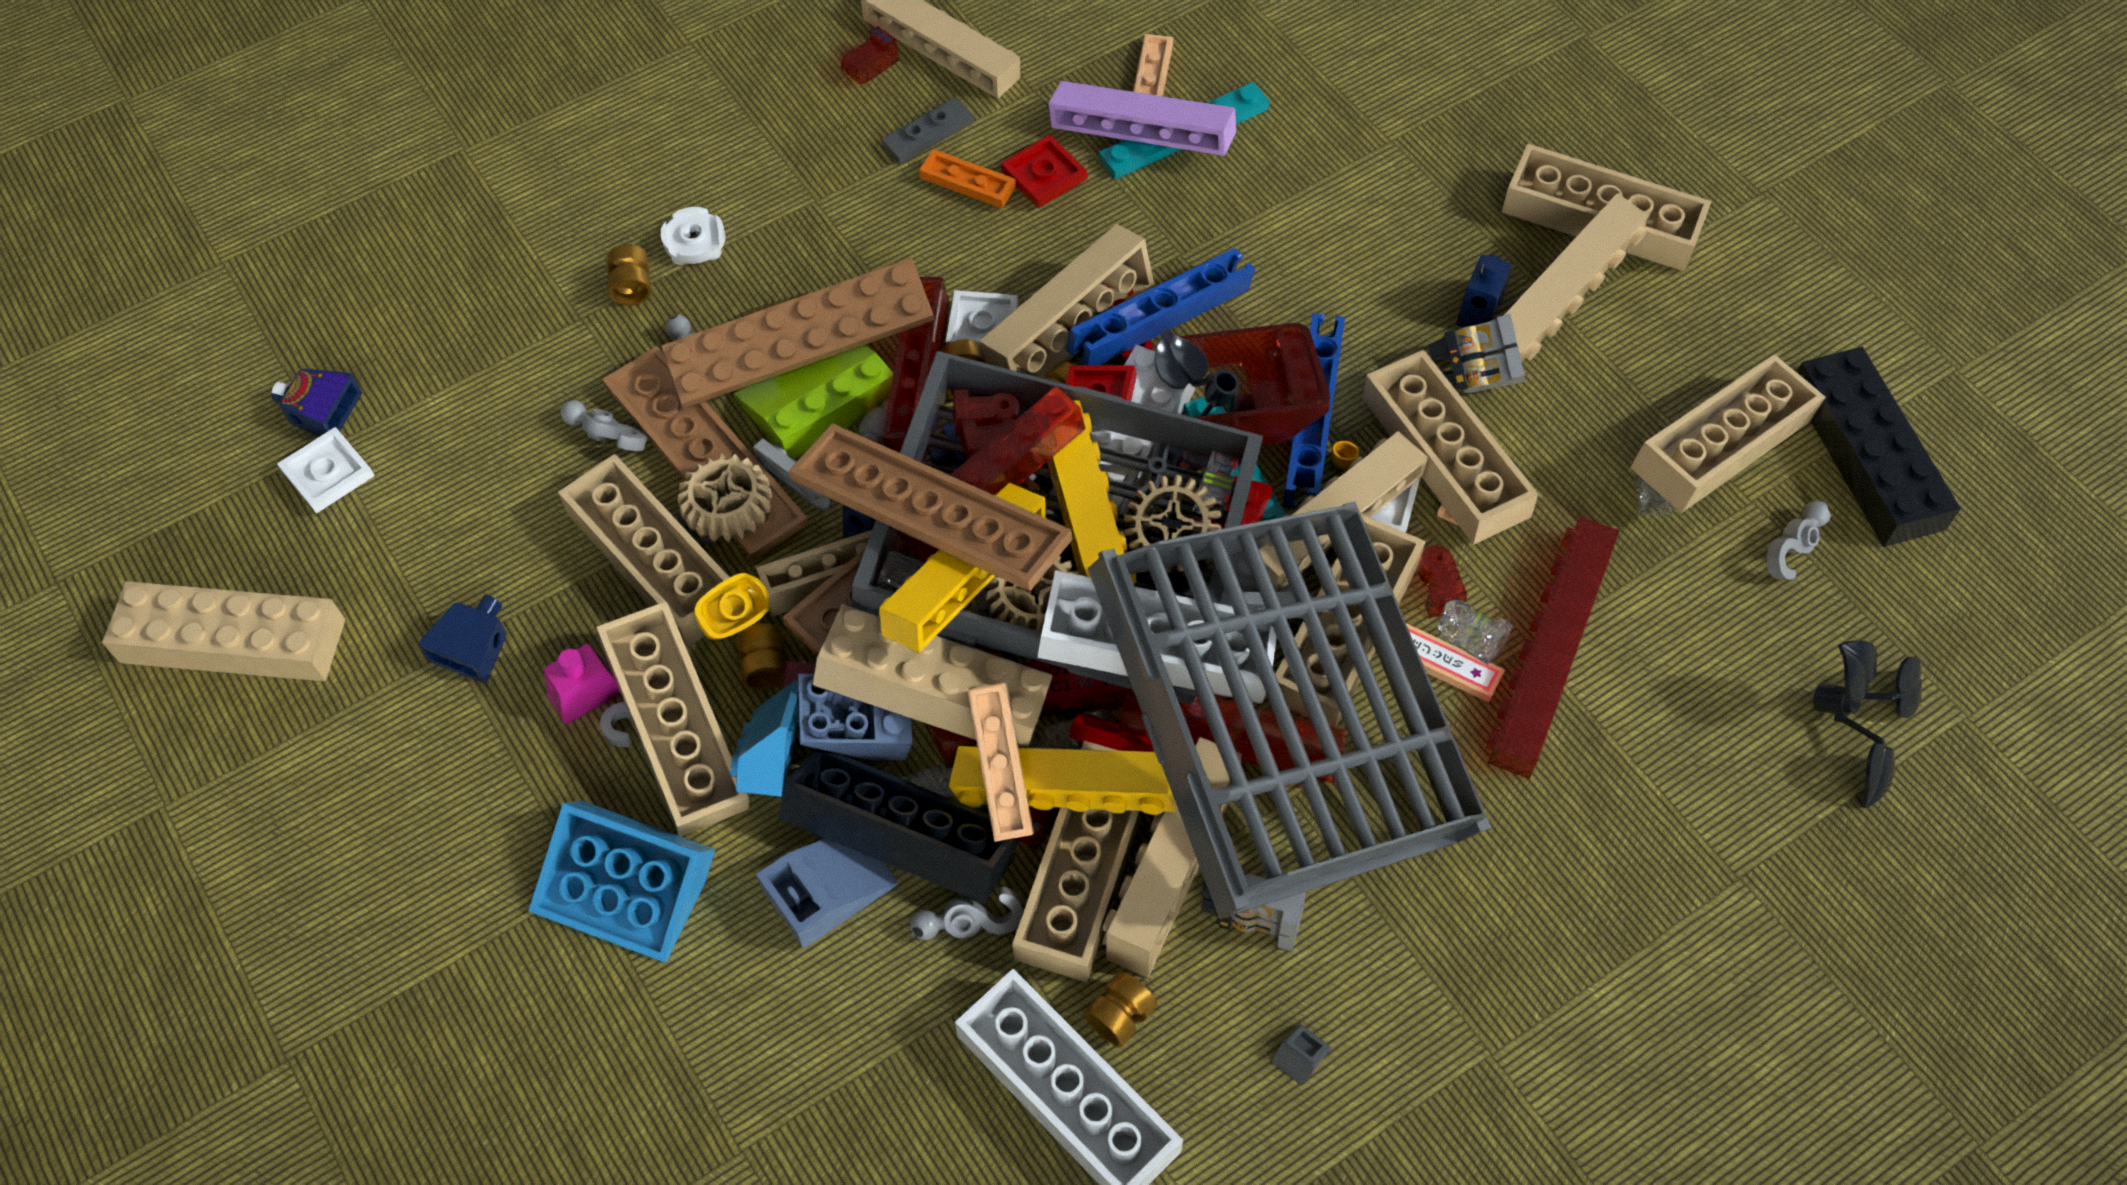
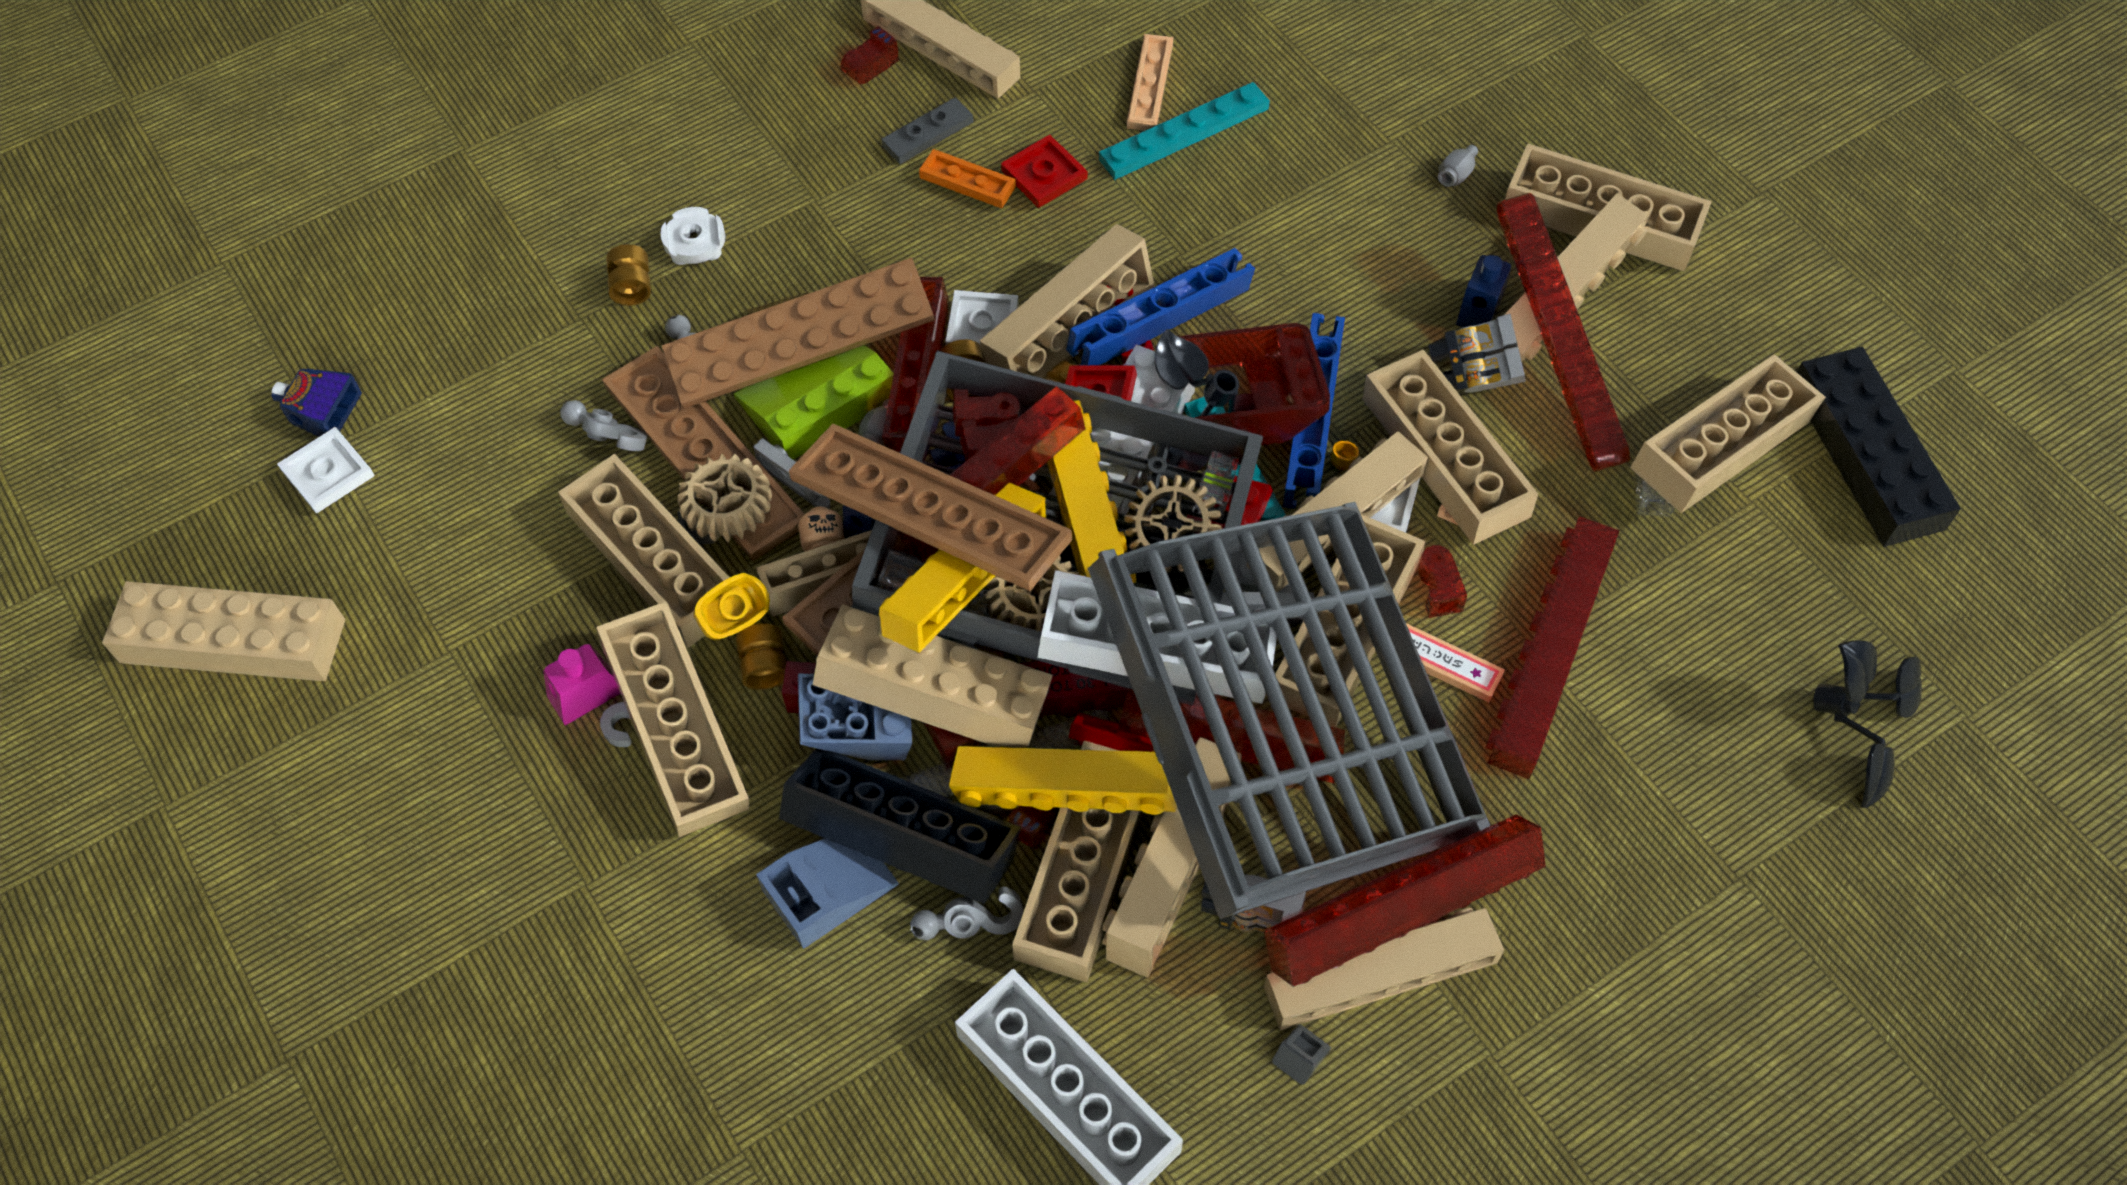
dark blue torso [418,595,507,684] -> none
dark azure slope [528,801,716,962] -> none
dark azure slope [730,681,799,797] -> none
light nougat tile [967,683,1034,842] -> none
lavender brick [1048,81,1236,156] -> none
pearl gold wheel [1083,971,1158,1048] -> none
clear leg [1437,600,1513,665] -> none
light grey piece [1767,500,1831,580] -> none
none -> light nougat head [798,506,845,552]
none -> clear red brick [1264,814,1546,987]
none -> tan brick [1264,908,1504,1030]
none -> light grey plant [1438,145,1478,187]
none -> clear red beam [1496,192,1630,472]

